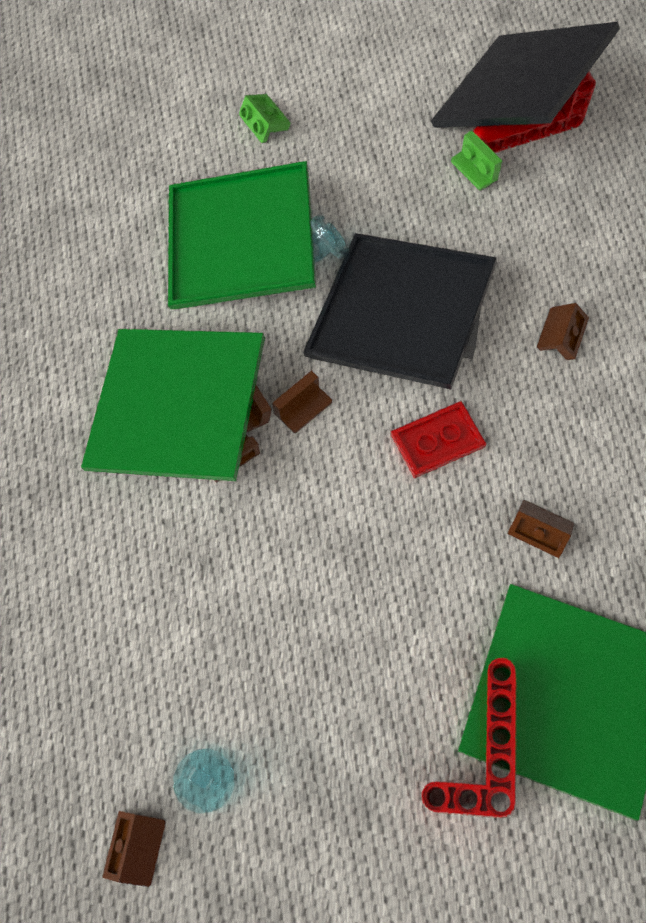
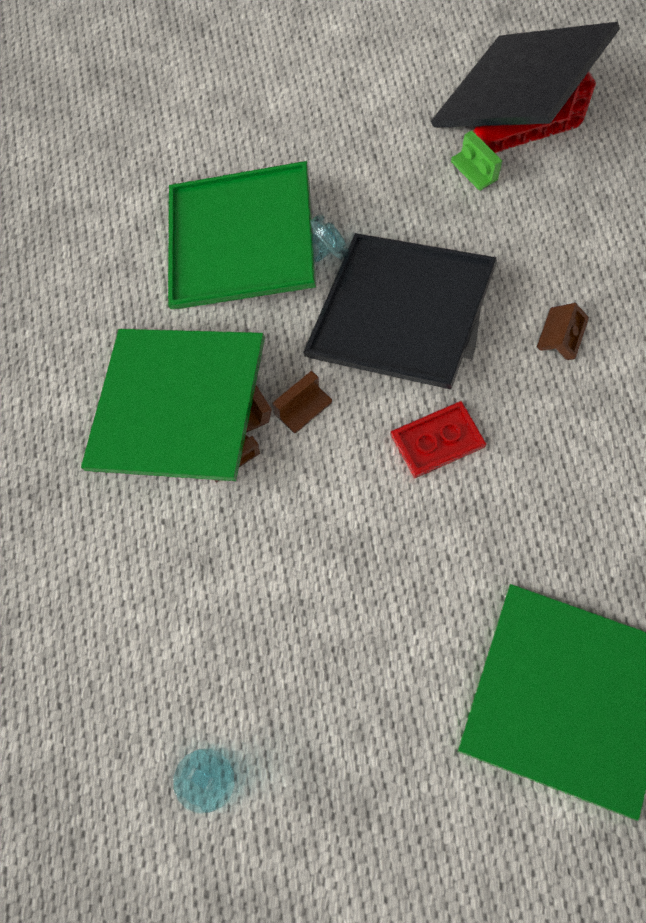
reddish brown panel [102,811,166,887] -> none
bright green bracket [239,94,291,143] -> none
red beam [421,658,516,818] -> none
reddish brown panel [507,500,574,558] -> none

